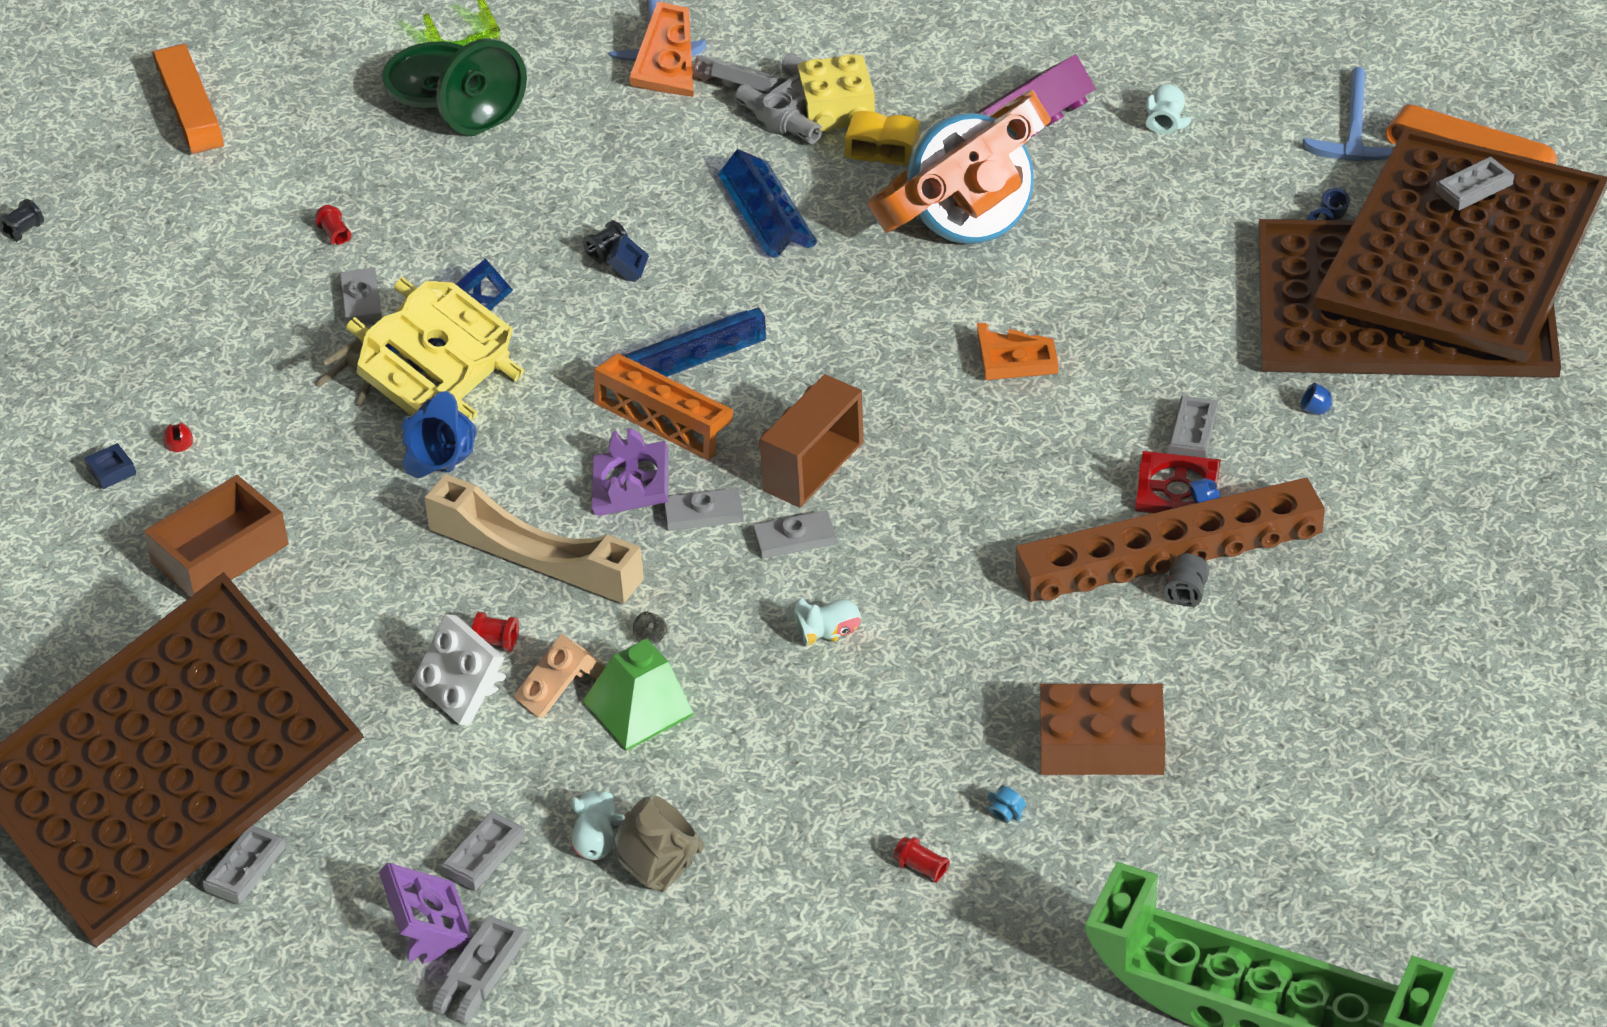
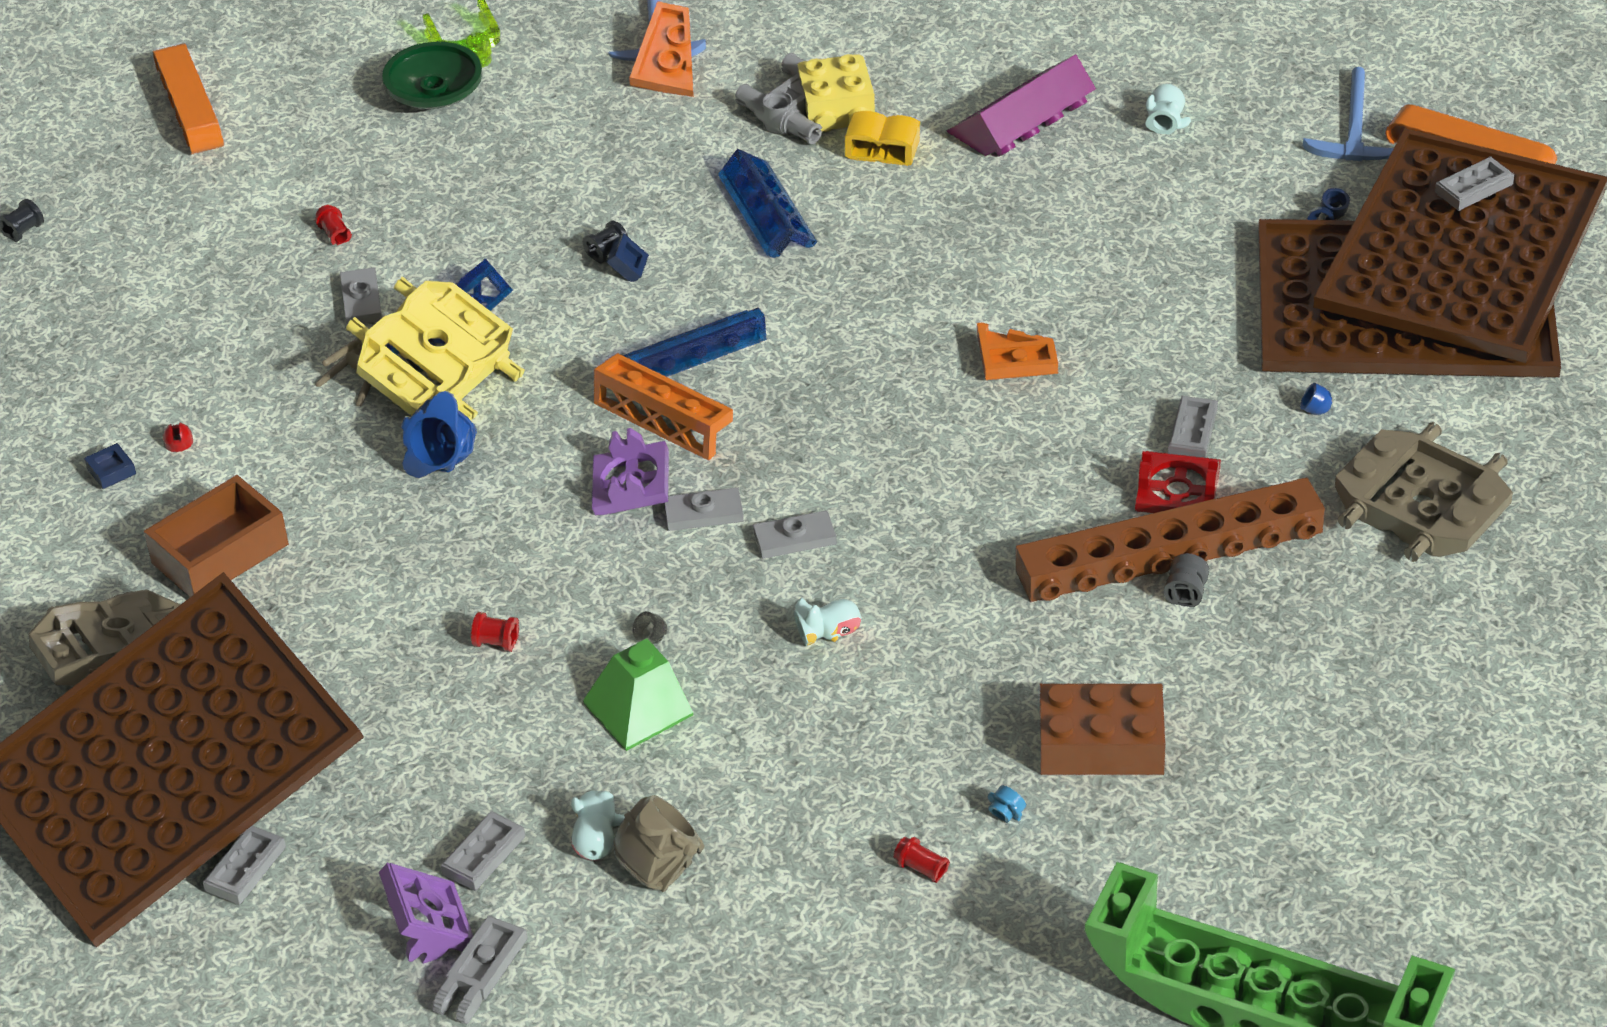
white plate [412,614,506,725] -> none
tan arch [424,474,644,604] -> none
dark green dish [436,38,527,136] -> none
light nougat bracket [514,633,606,717] -> none
light grey hinge [692,55,786,94] -> none
dark orange piece [759,374,864,508] -> none
piece [866,89,1051,244] -> none
blue hinge [1189,478,1220,504] -> none
none -> dark tan piece [28,589,181,686]
none -> dark tan piece [1335,422,1513,562]

